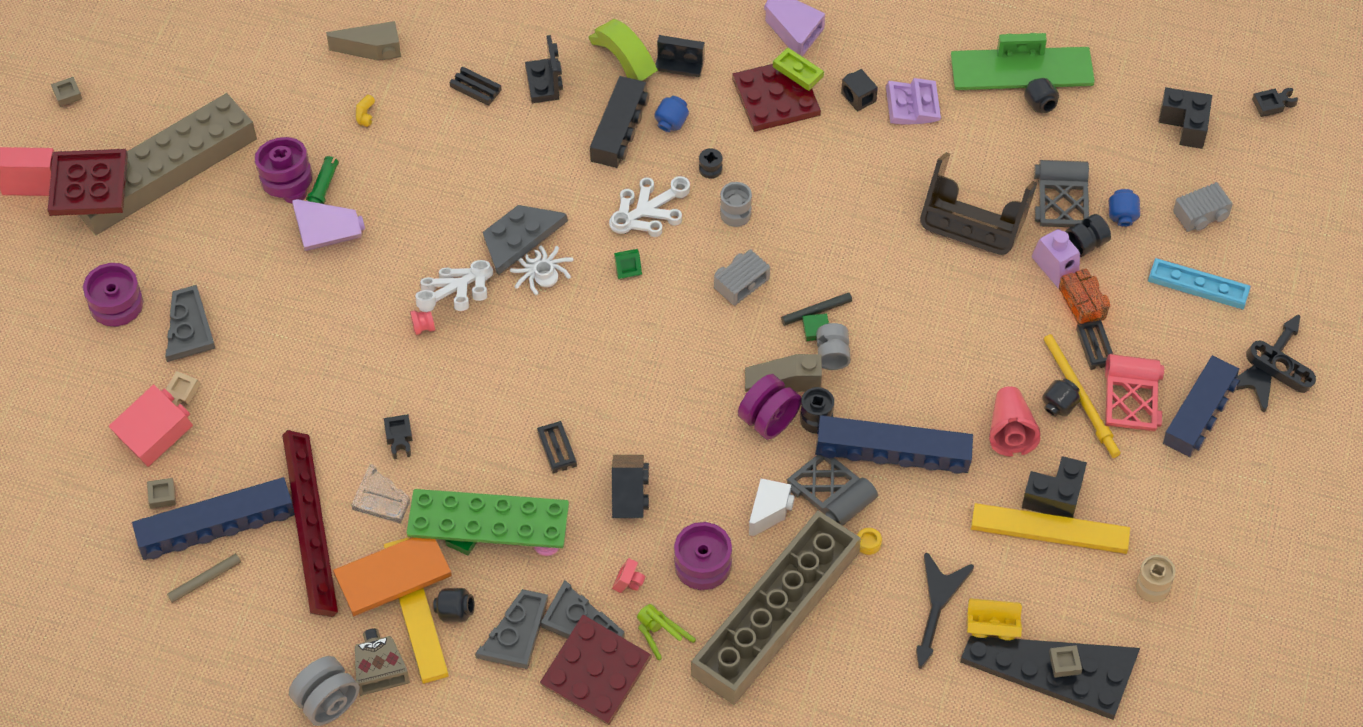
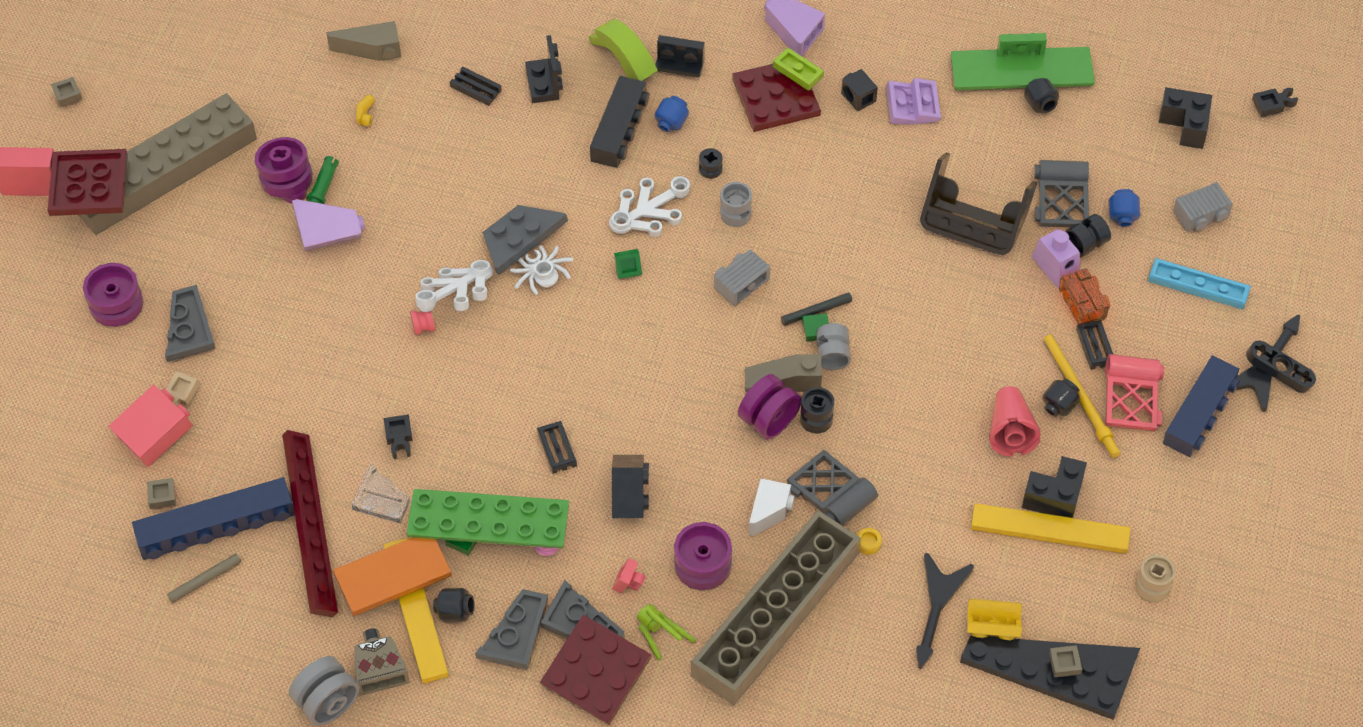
dark blue brick [815,415,973,474] -> none

